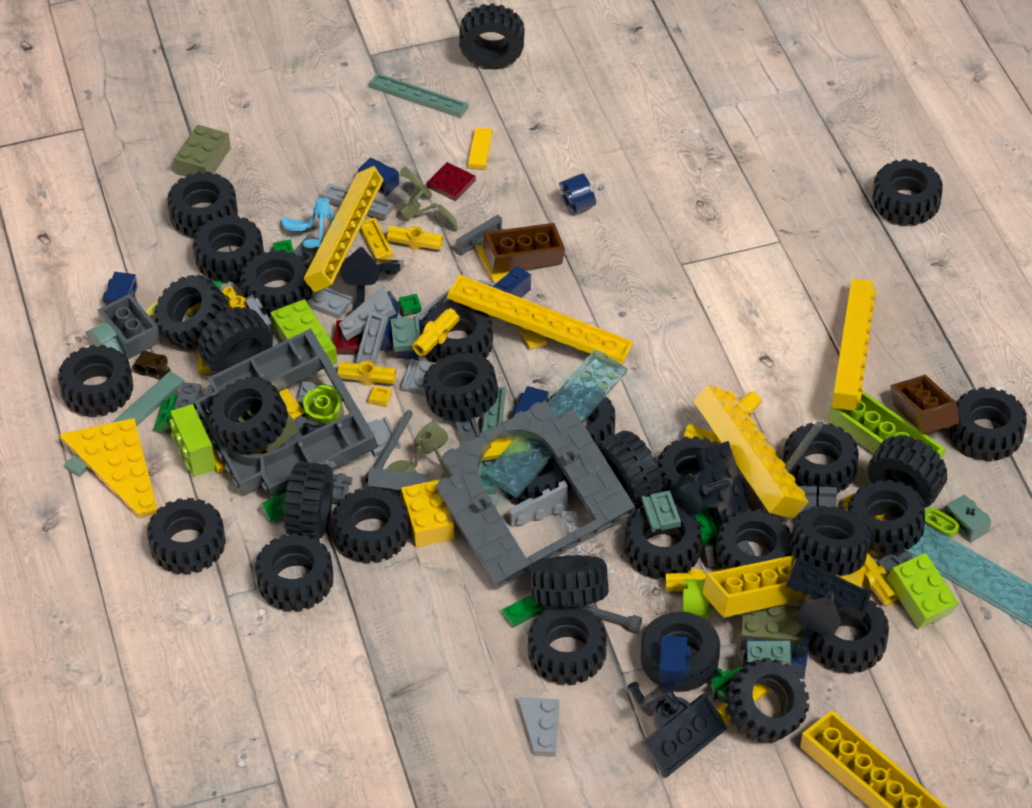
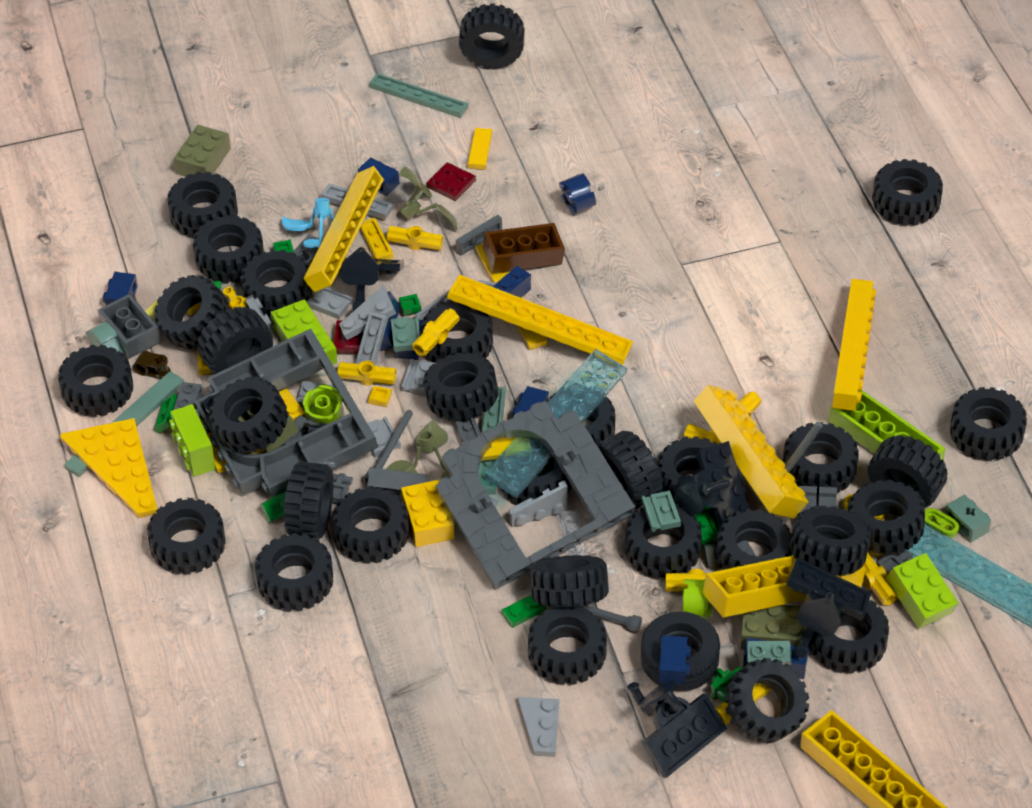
reddish brown brick [890,374,959,434] -> none

